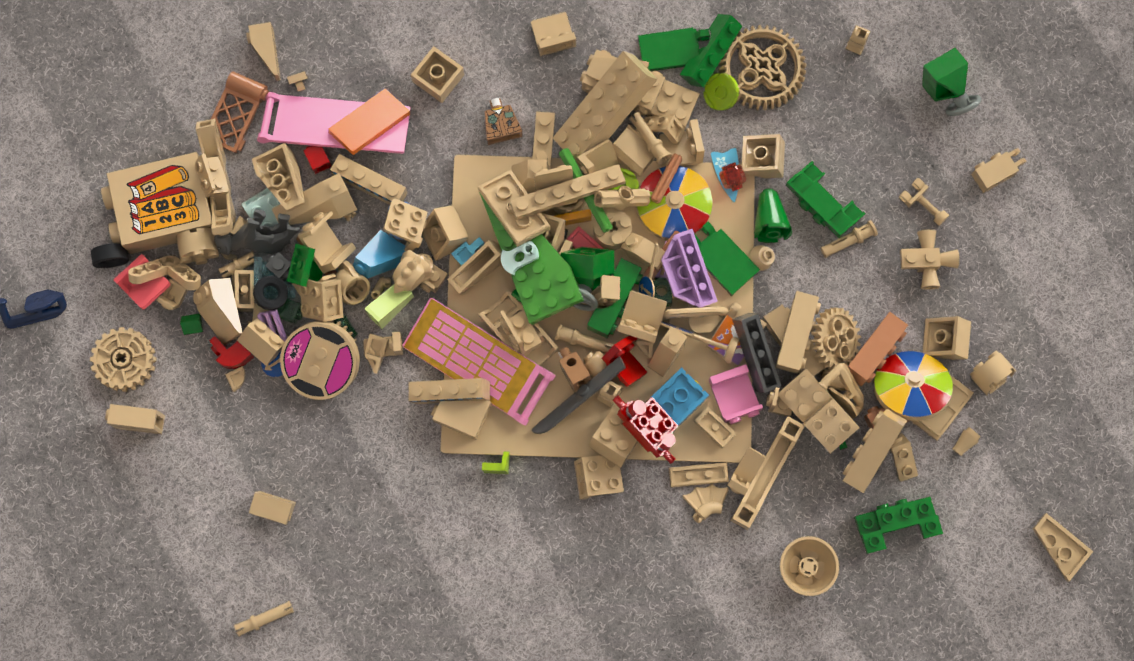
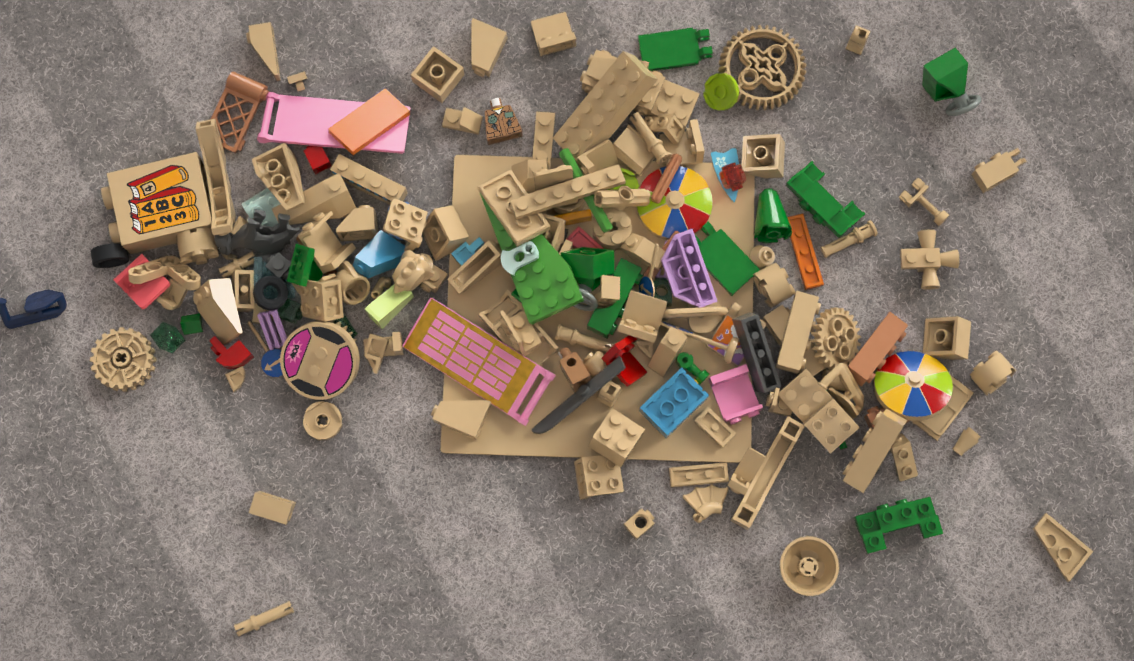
tan brick [105,404,165,434] -> none
tan bracket [195,154,229,197] -> none
tan brick [237,318,284,365] -> none
tan brick [409,378,490,404] -> none
lime tile [482,451,510,474] -> none
piece [612,395,678,464] -> none
green arch [680,14,743,88] -> none
none -> clear green brick [150,322,186,354]
none -> tan plate [303,401,342,440]
none -> tan slope [336,205,378,242]
none -> tan slope [442,107,483,135]
none -> tan slope [471,18,507,77]
none -> tan brick [624,509,655,540]
none -> green leg [676,352,710,385]
none -> tan brick [753,263,795,308]
none -> orange tile [787,213,824,290]

